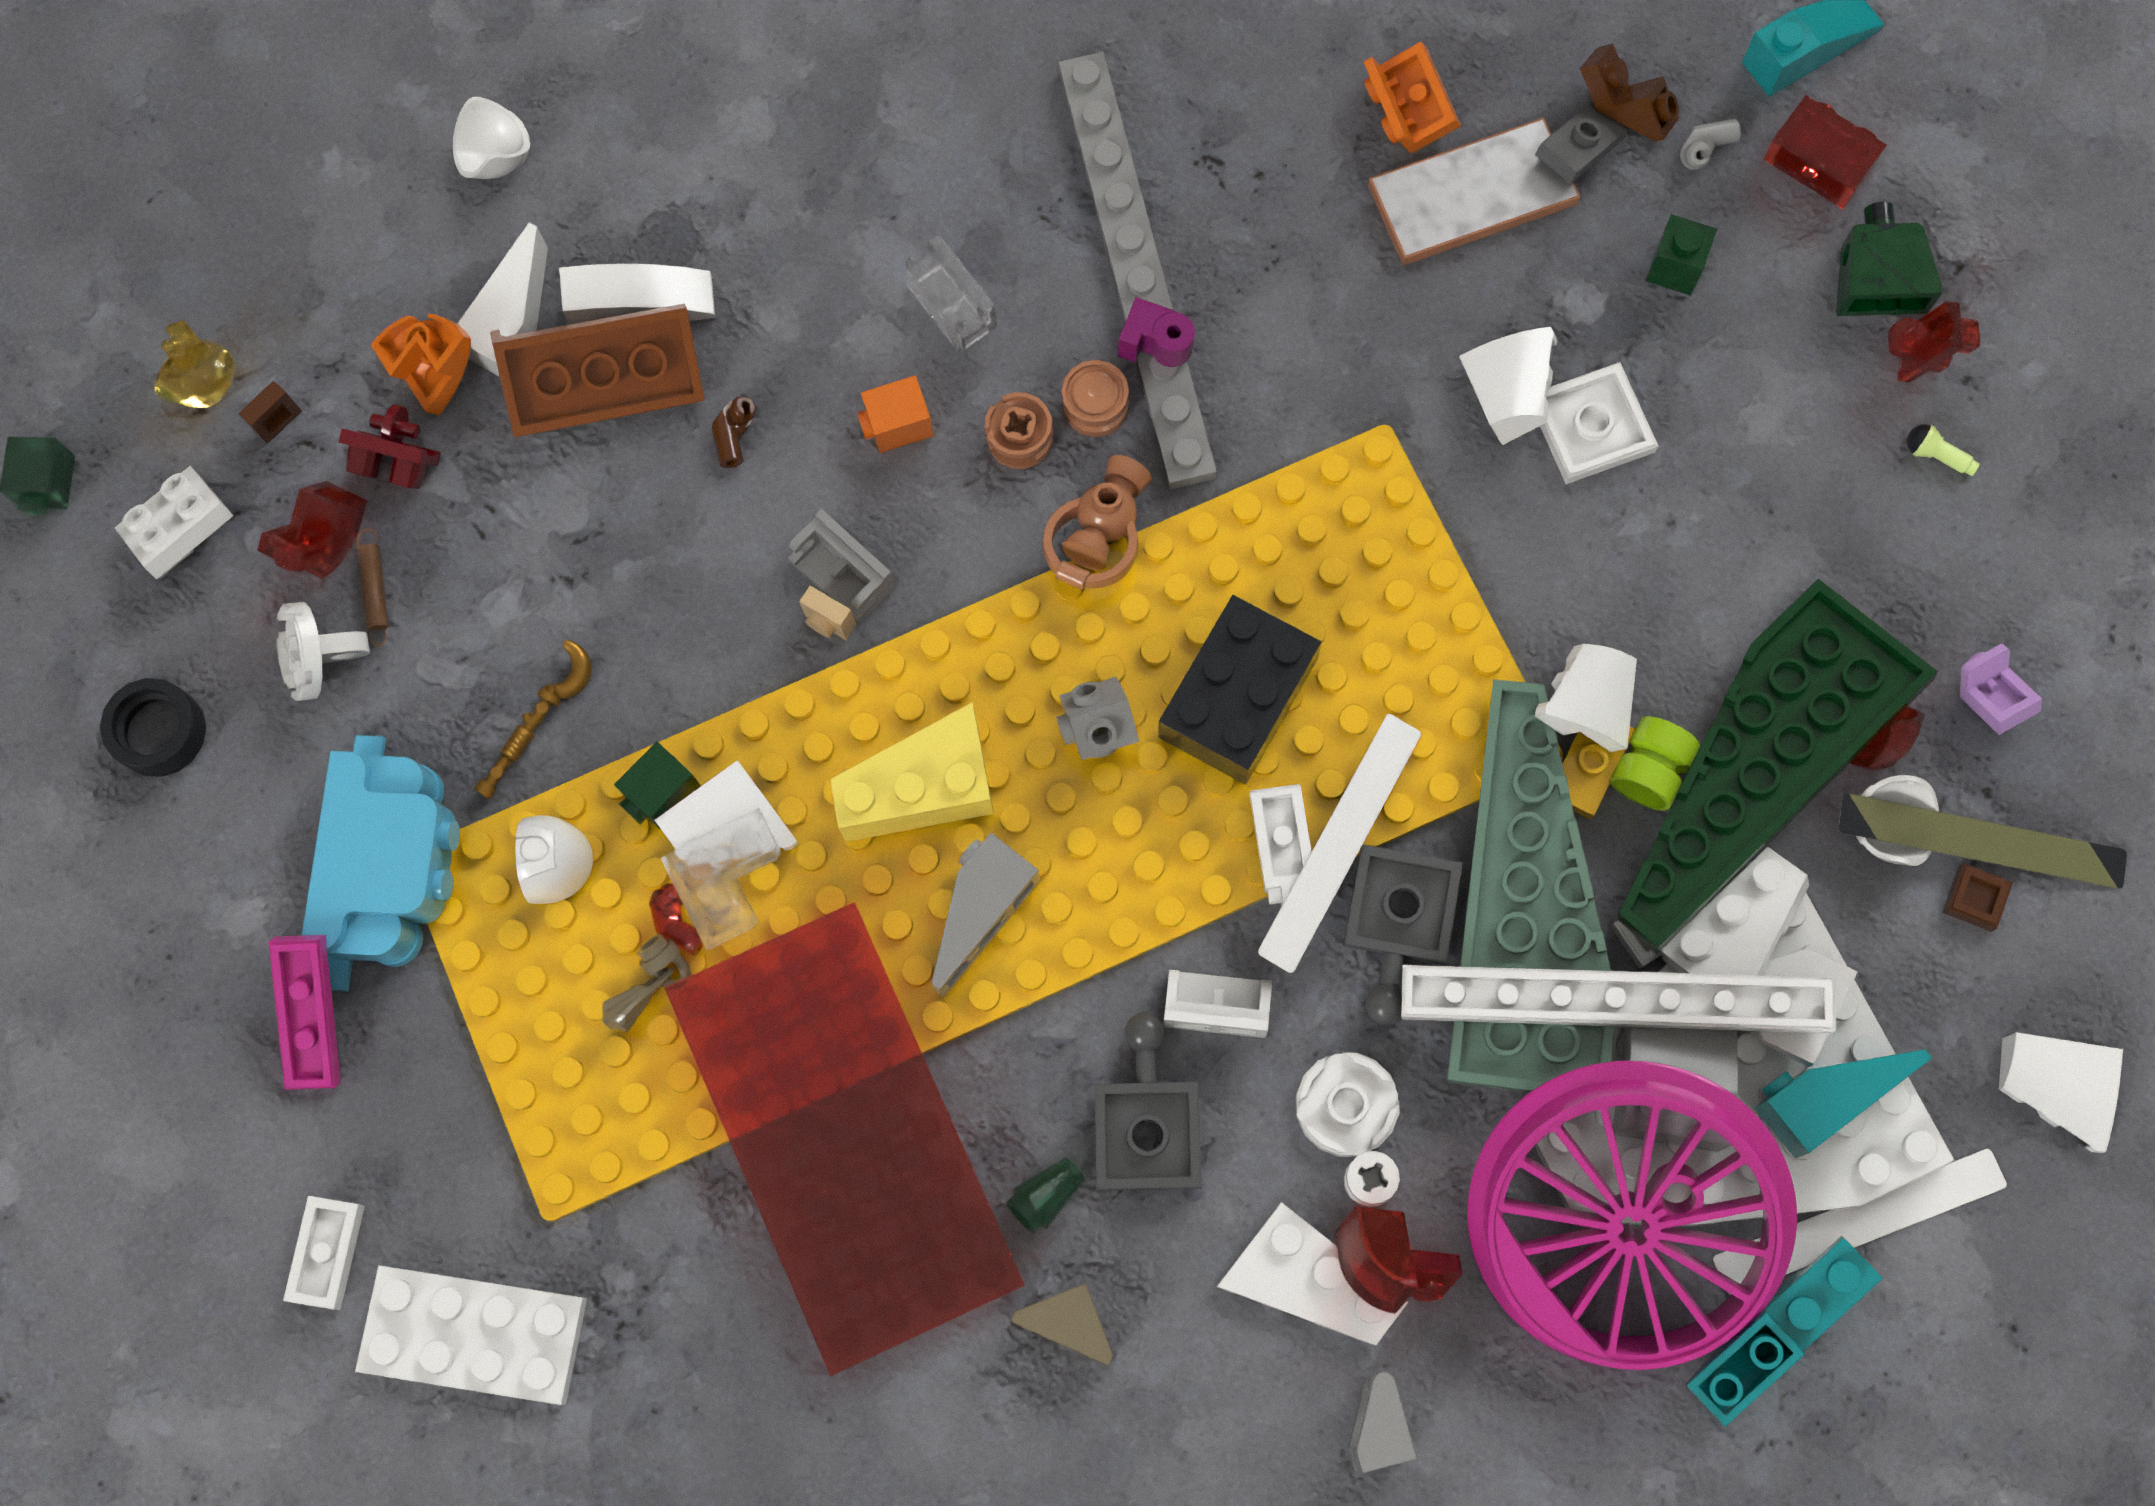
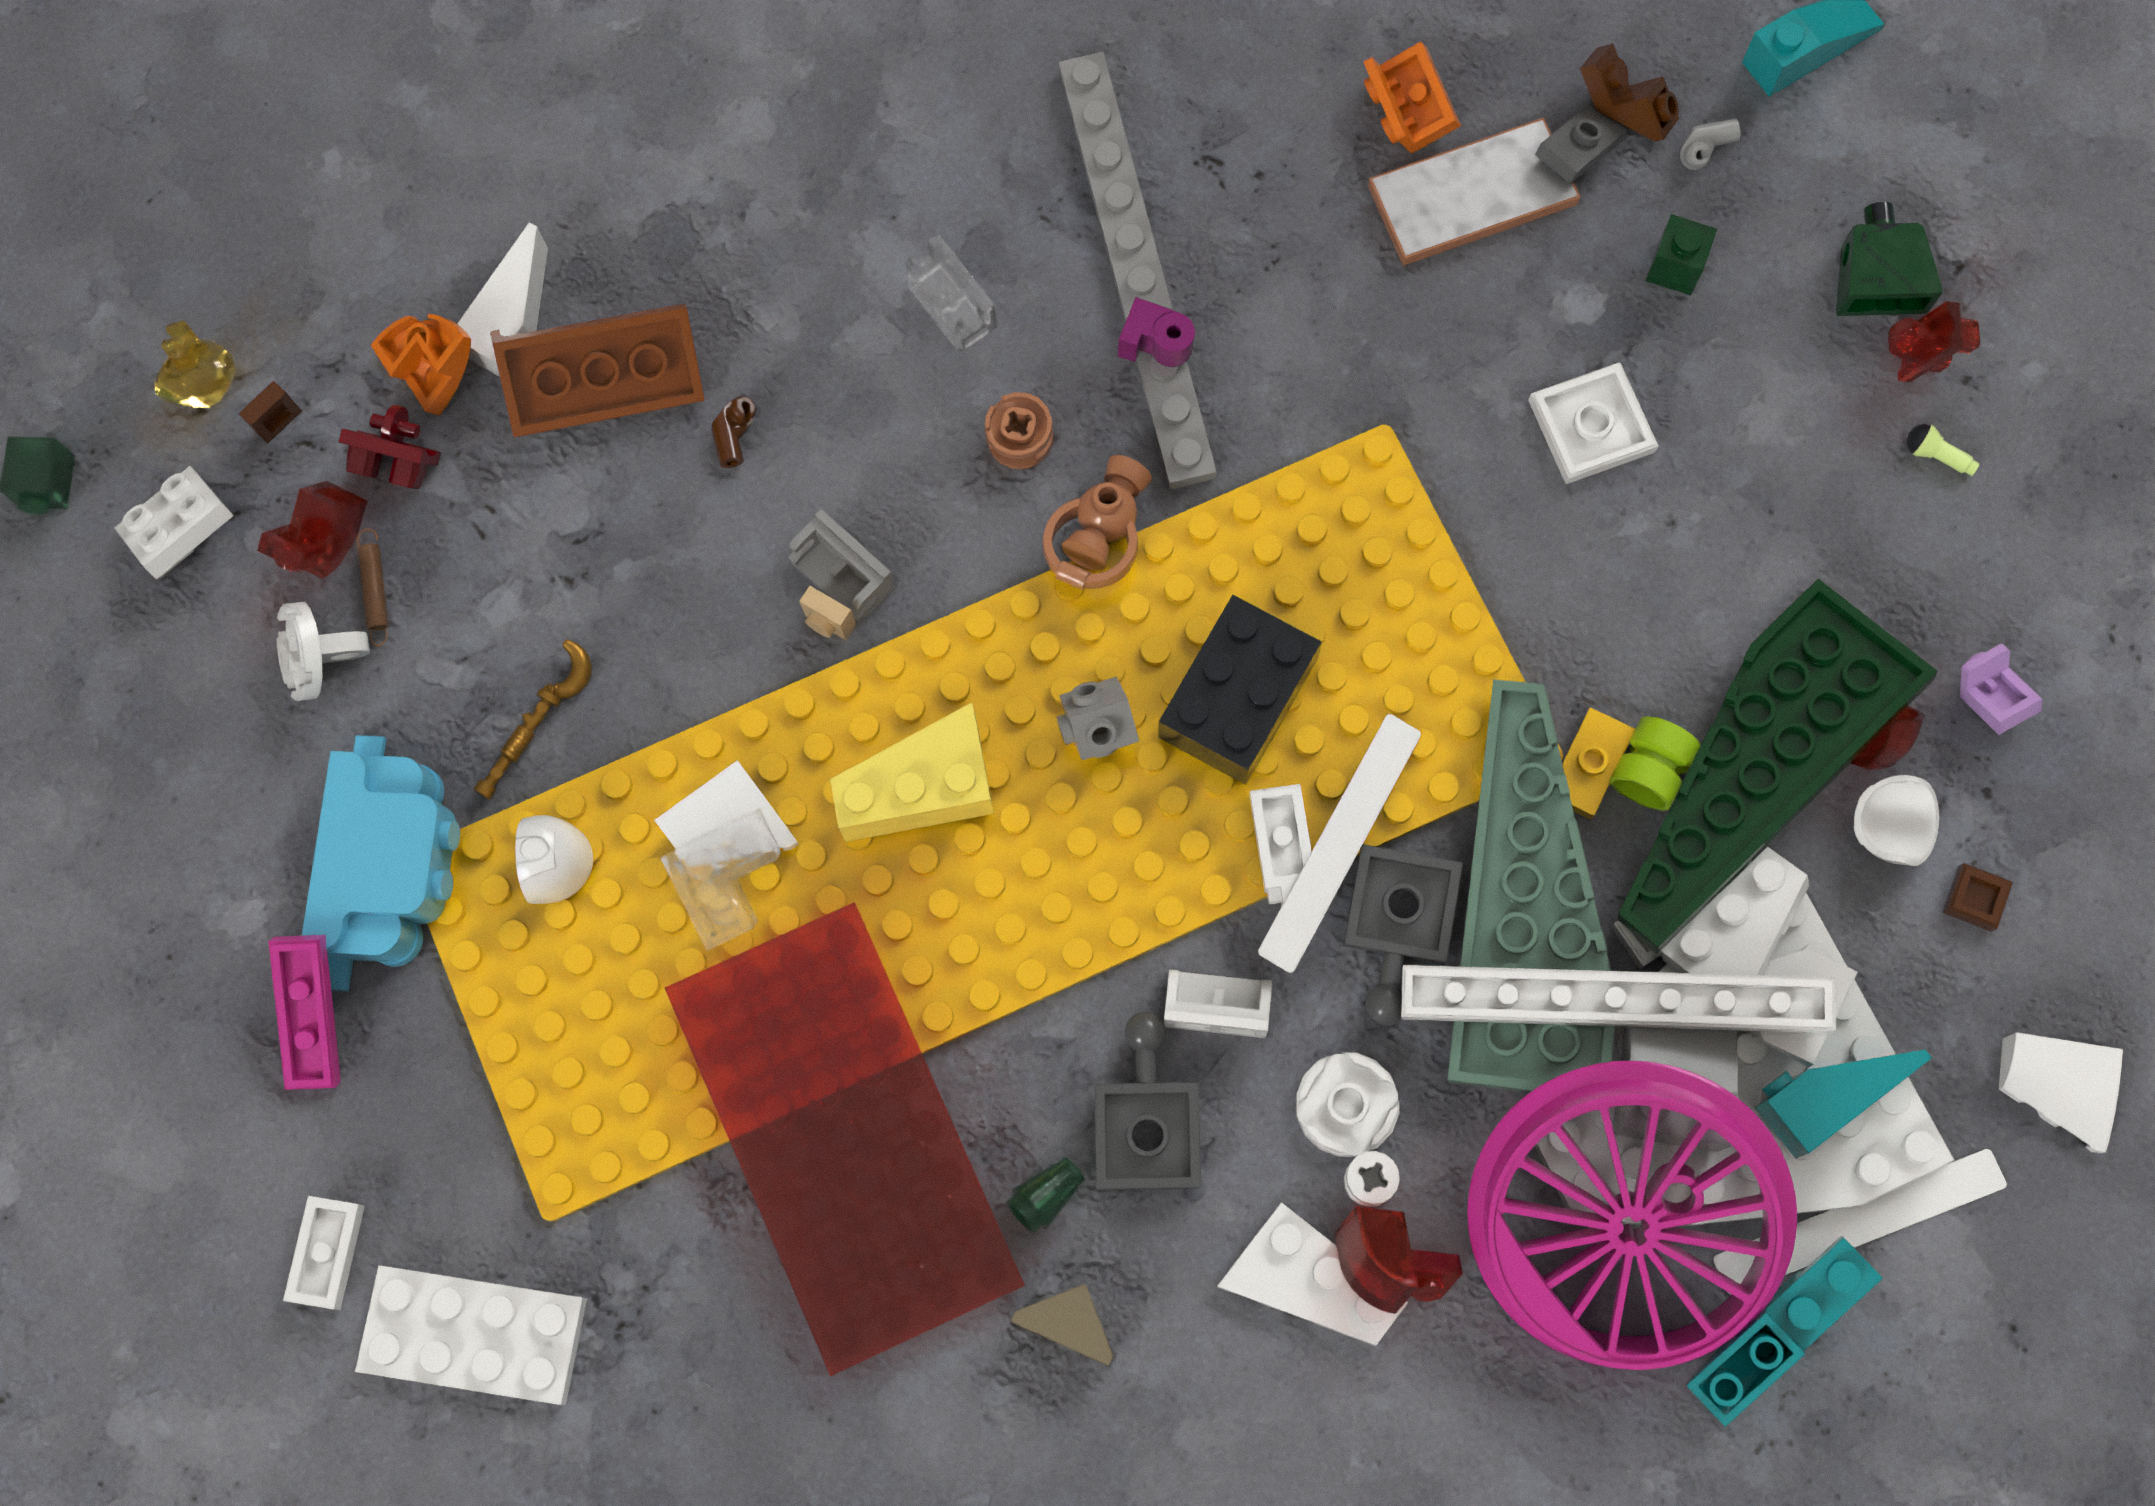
black tyre [100,678,206,777] -> none
white helmet [453,97,530,179] -> none
white slope [559,264,716,324] -> none
dark tan piece [602,934,691,1033] -> none
dark green brick [614,741,701,829] -> none
clear red arm [649,883,708,956] -> none
orange brick [856,375,934,453] -> none
light grey slope [932,833,1041,998] -> none
nougat wheel [1061,360,1129,437] -> none
light grey tile [1348,1372,1417,1473] -> none
white slope [1459,327,1557,445] -> none
white slope [1535,644,1637,752] -> none
clear red brick [1763,95,1887,209] -> none
olive sticker [1839,793,2127,889] -> none

